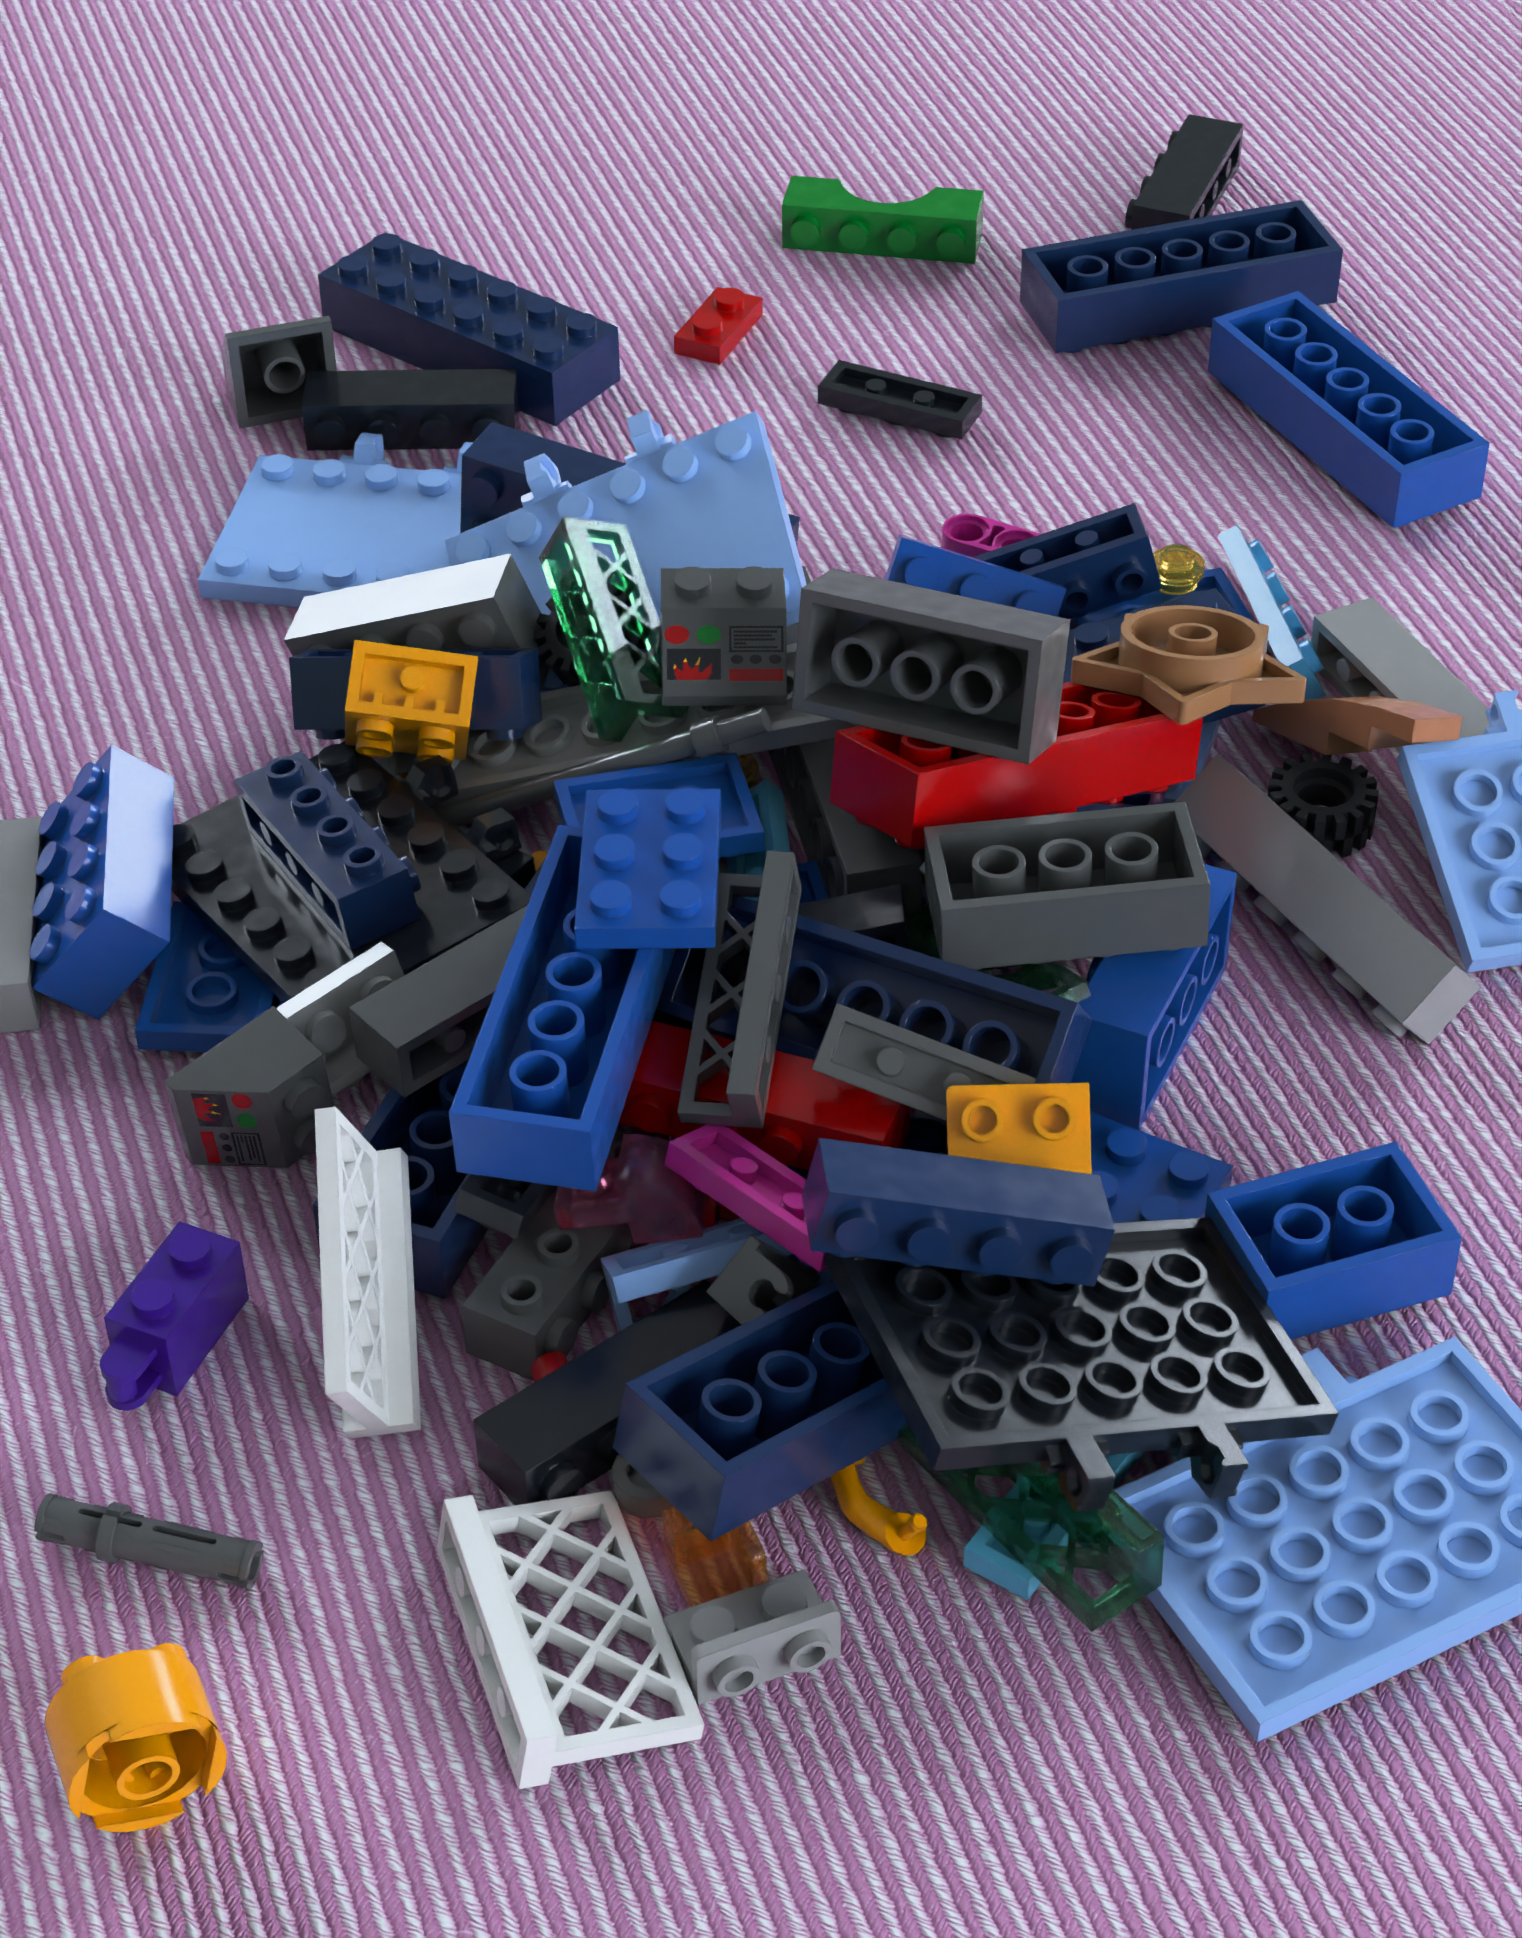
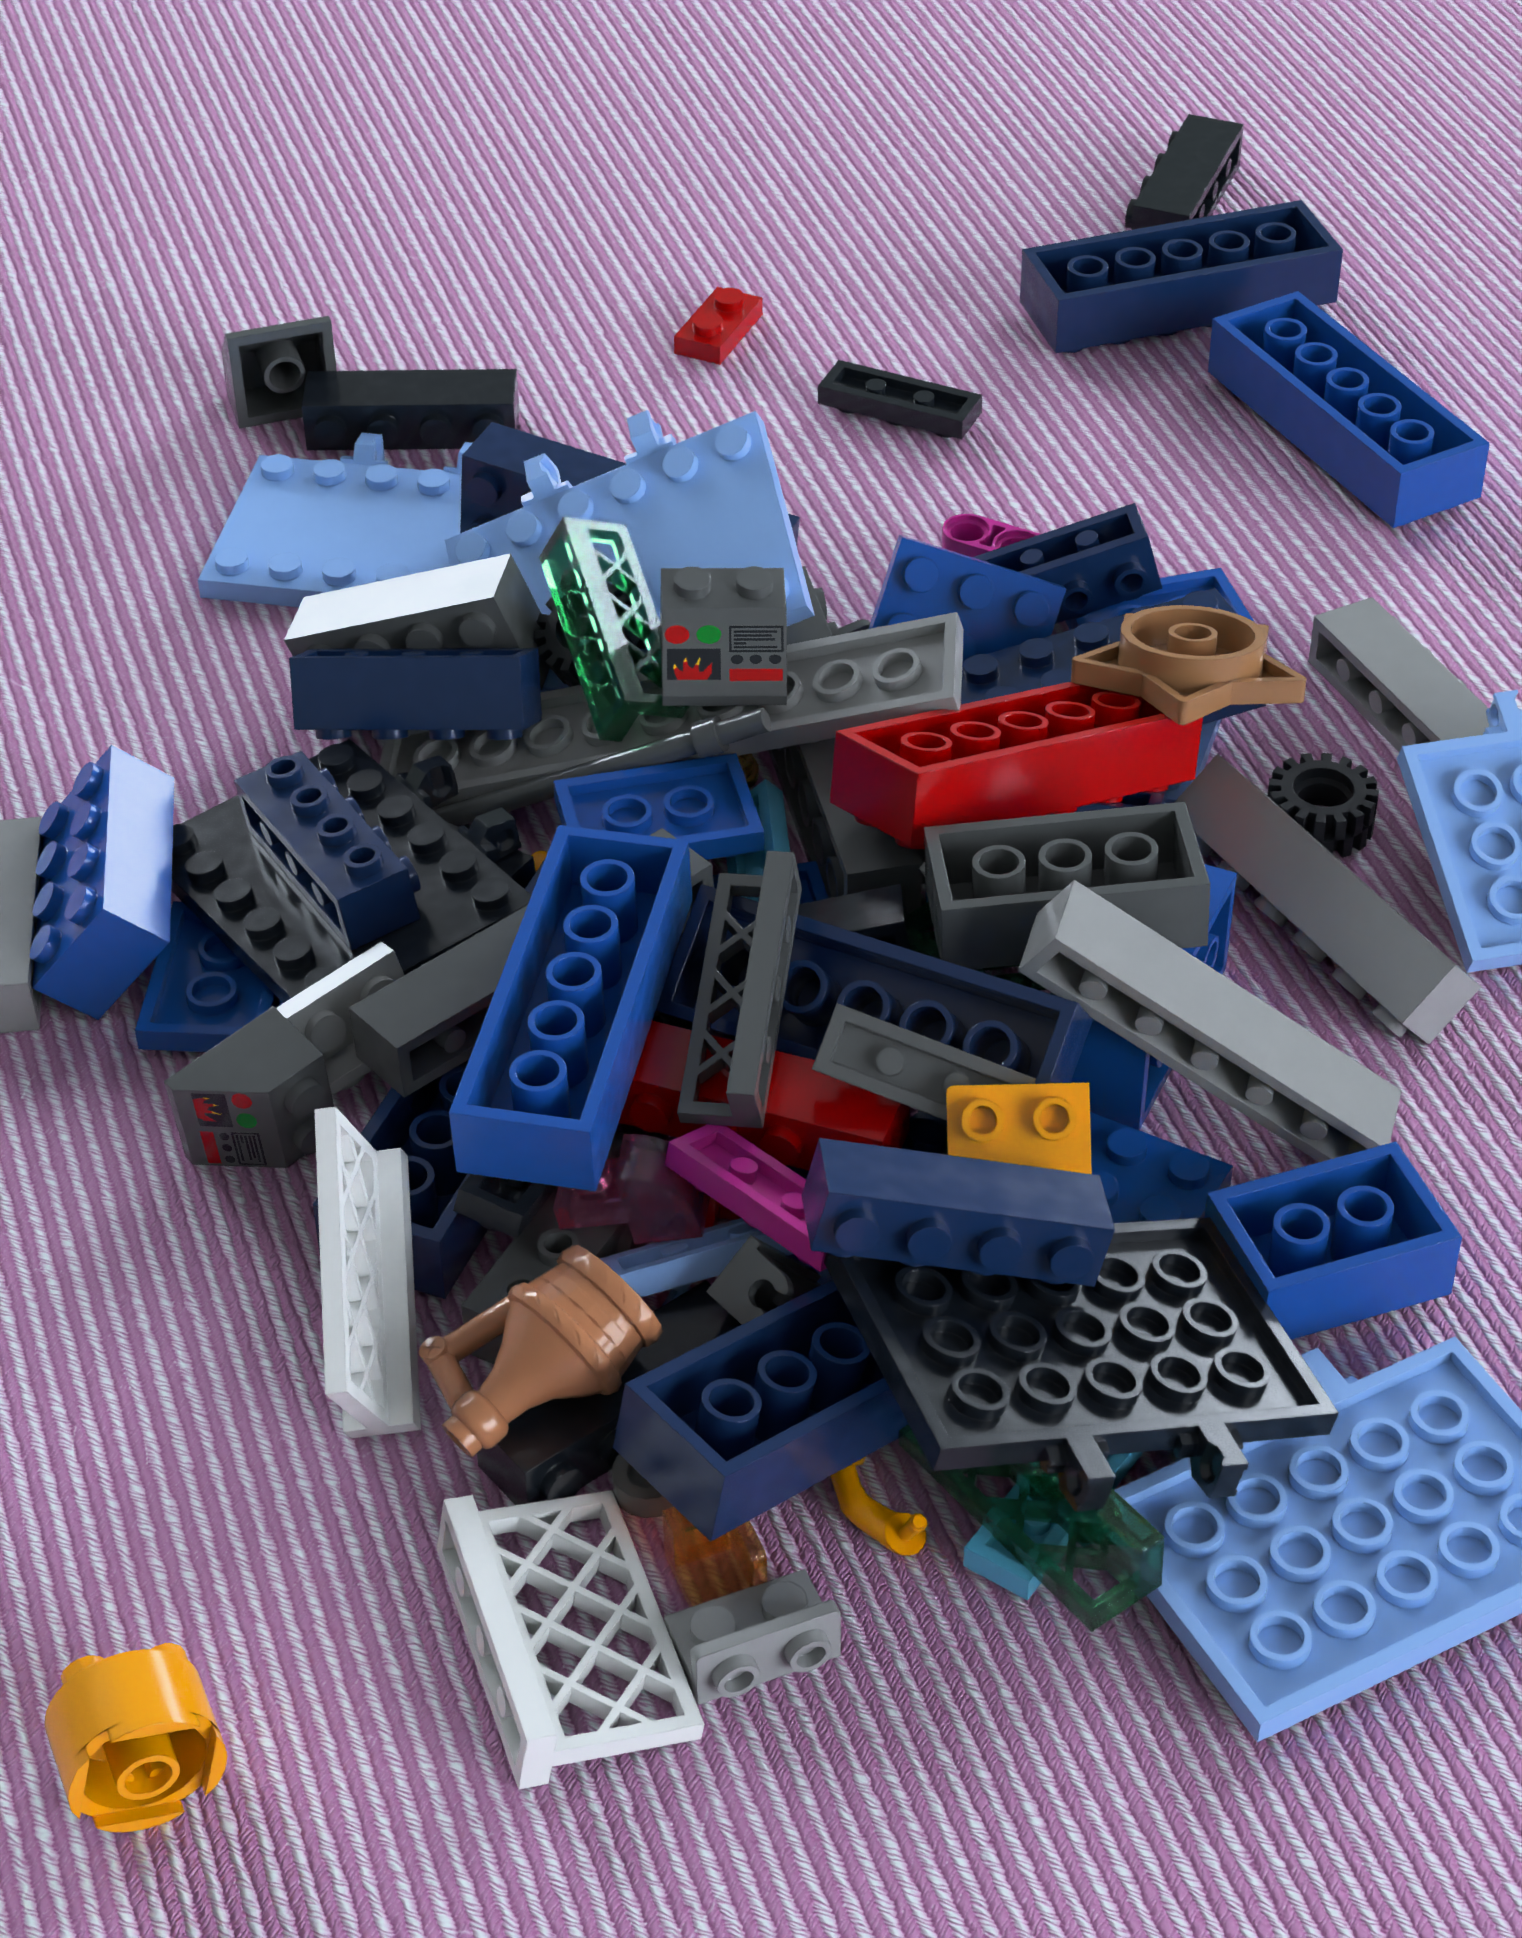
dark grey pin [34,1493,264,1590] -> none
dark purple brick [100,1221,249,1411] -> none
dark blue brick [318,232,620,426] -> none
light orange bracket [345,640,478,764] -> none
blue plate [574,788,722,949] -> none
green arch [782,175,984,264] -> none
dark grey brick [792,568,1070,765] -> none
clear yellow plate [1153,544,1205,595] -> none
plate [1217,524,1326,700] -> none
nougat slope [1252,696,1463,755] -> none
none -> nougat piece [419,1245,663,1458]
none -> light grey brick [1018,880,1402,1162]

